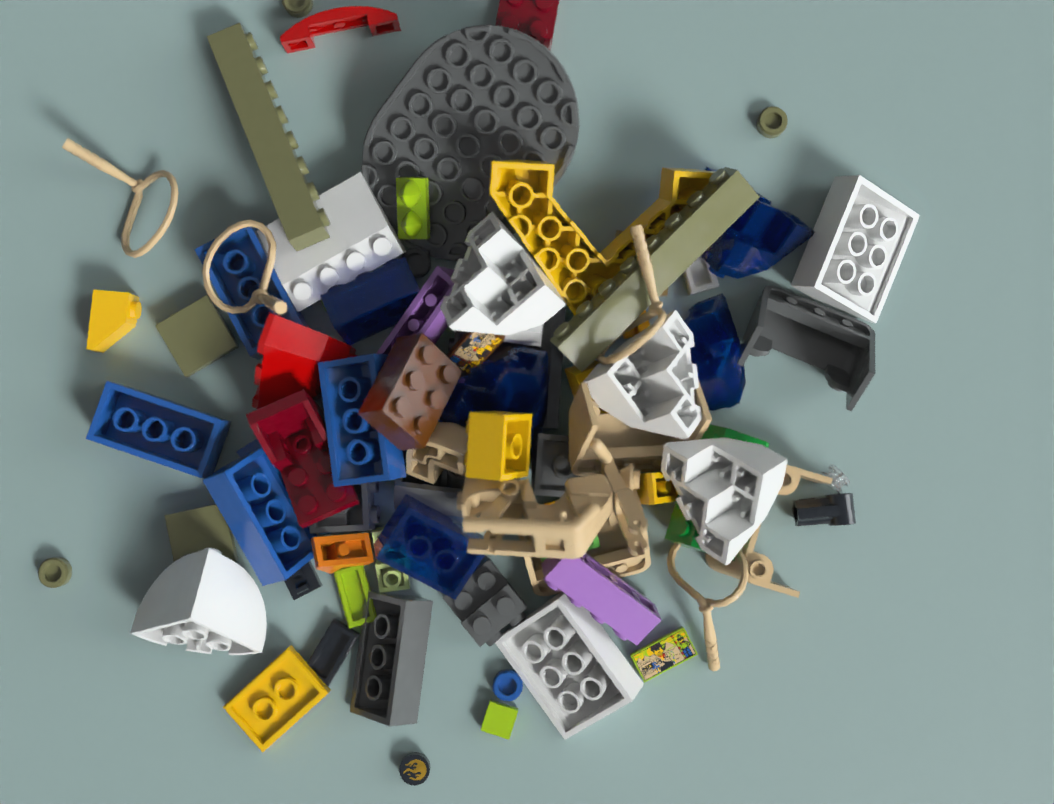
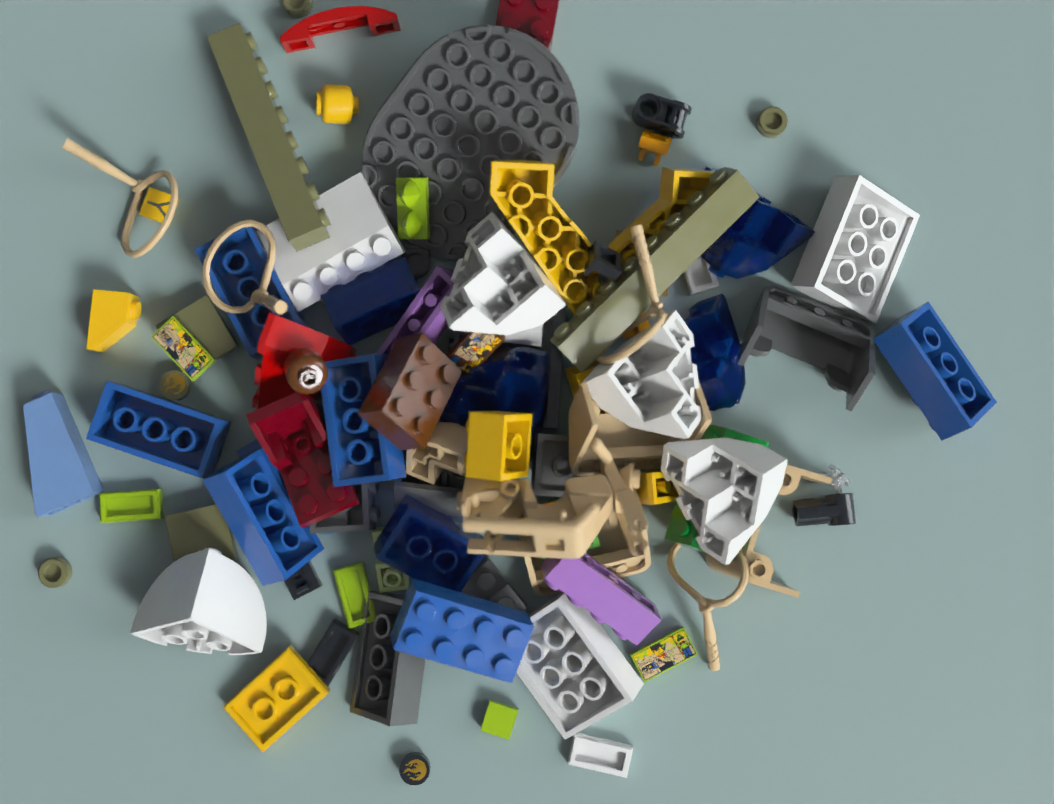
orange slope [311,533,374,574] -> none
blue tile [492,669,523,701] -> none
none -> medium blue slope [23,390,105,517]
none -> lime tile [99,489,164,523]
none -> yellow tile [139,187,180,226]
none -> tile [151,316,217,381]
none -> olive tile [159,370,192,401]
none -> reddish brown head [283,348,328,394]
none -> yellow head [315,84,359,125]
none -> blue brick [390,578,535,683]
none -> white tile [567,733,633,778]
none -> black tile [584,240,622,283]
none -> black piece [632,93,692,139]
none -> light orange tile [638,129,672,166]
none -> blue brick [873,301,997,441]

